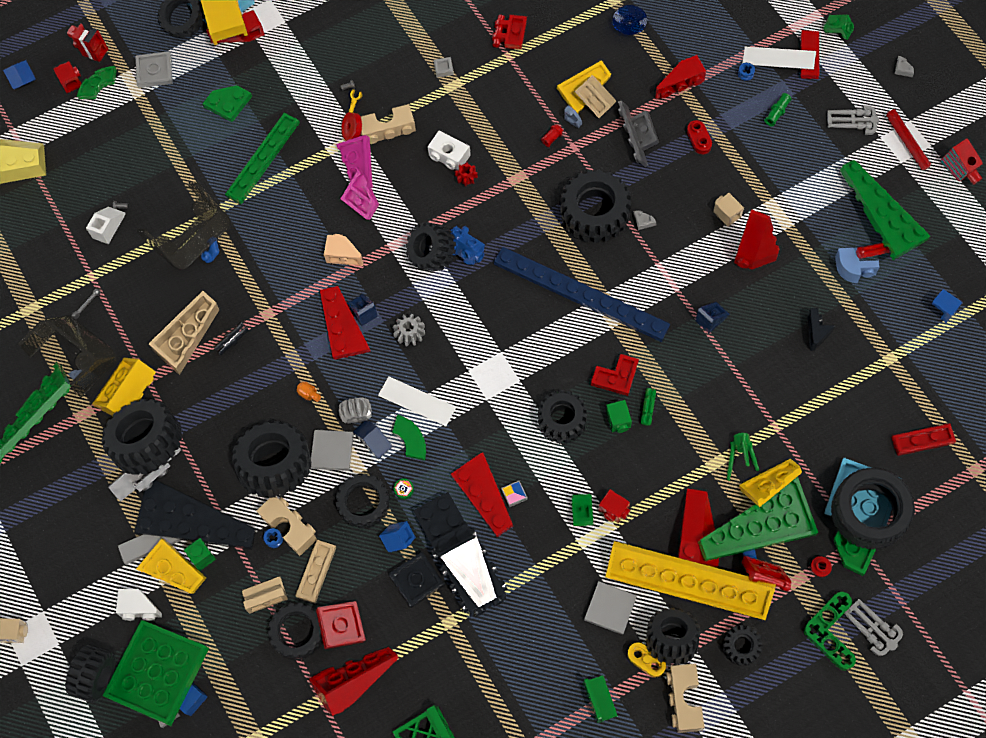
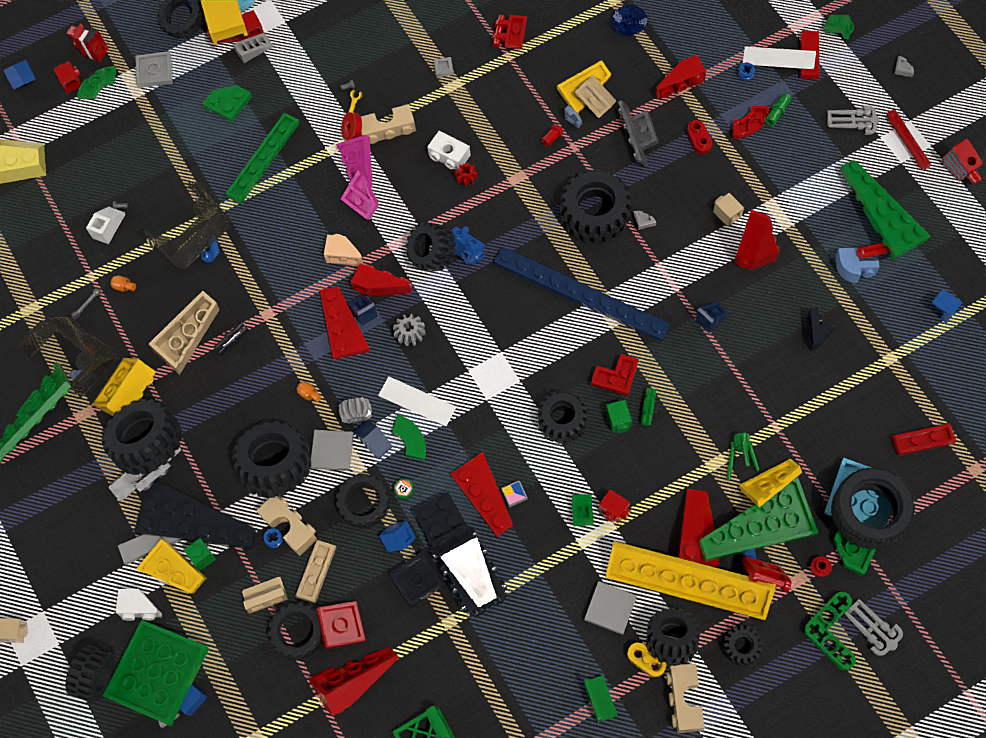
none -> orange cylinder [111,275,136,292]
none -> light grey slope [233,33,273,63]
none -> red slope [351,263,413,296]
none -> red tile [732,106,770,139]

